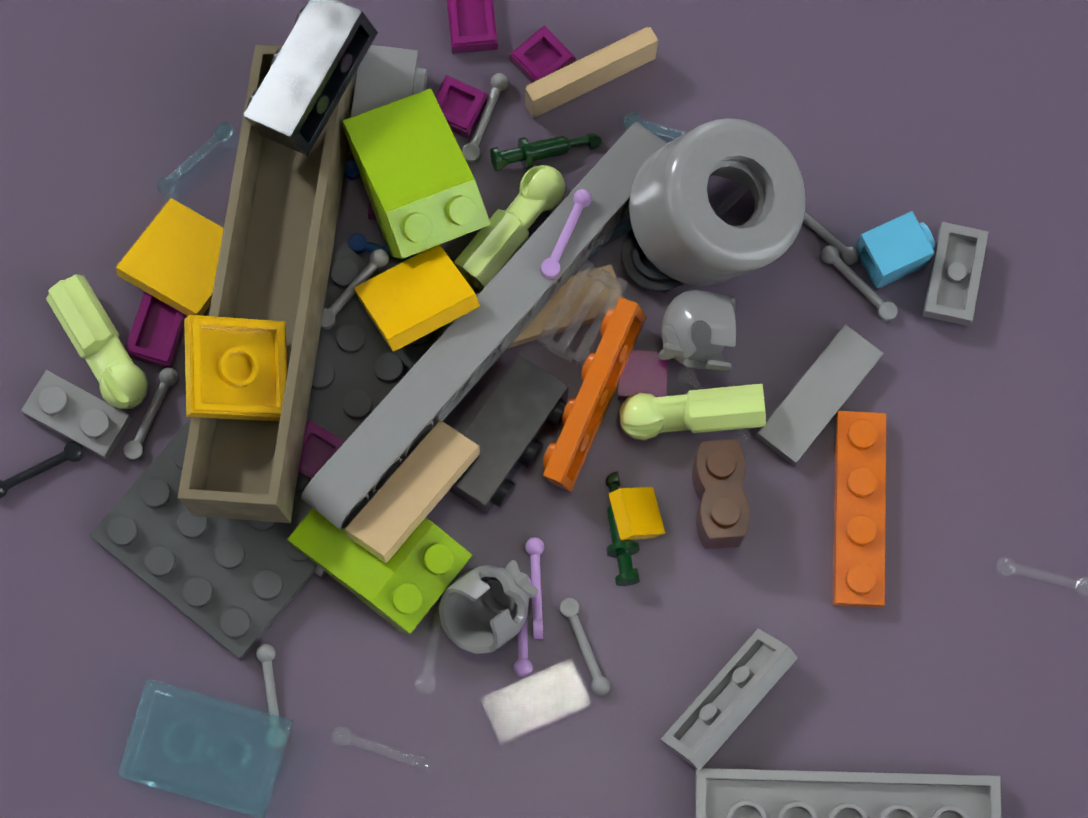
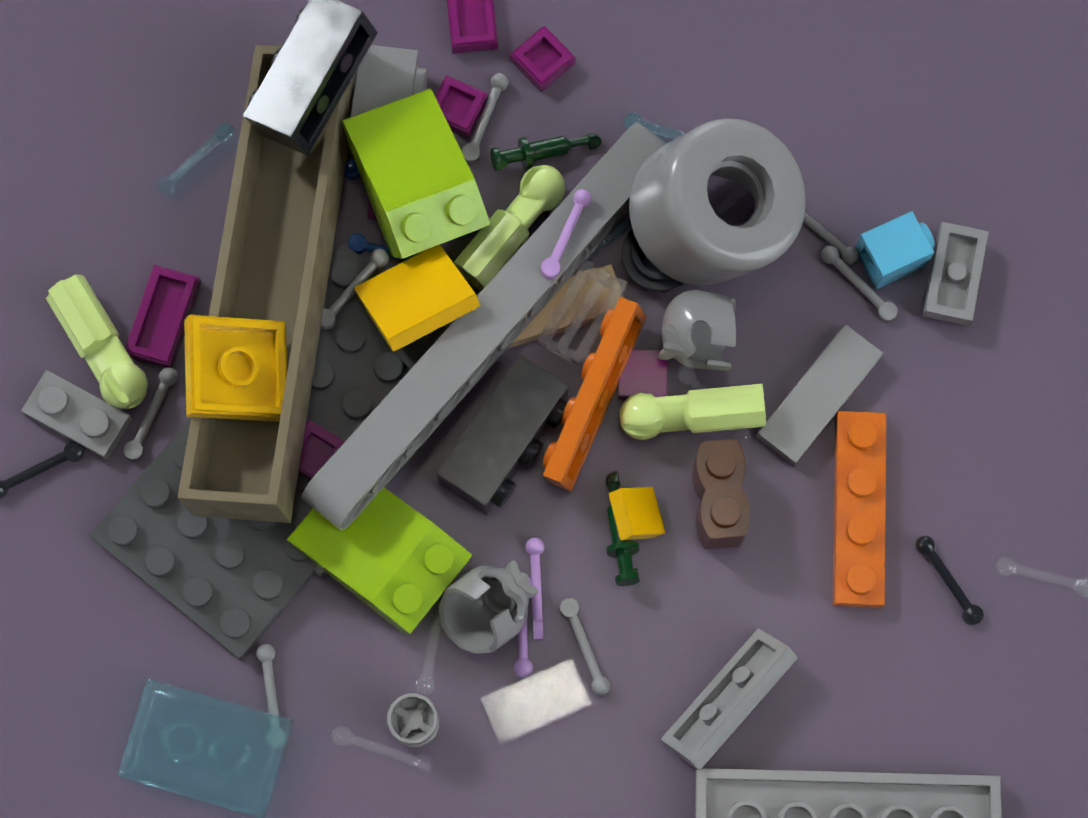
yellow tile [116,198,224,316] -> none
tan tile [345,420,480,563] -> none
tan tile [525,27,658,119] -> none
none -> light grey wheel [387,693,439,748]
none -> black hinge [916,535,984,625]

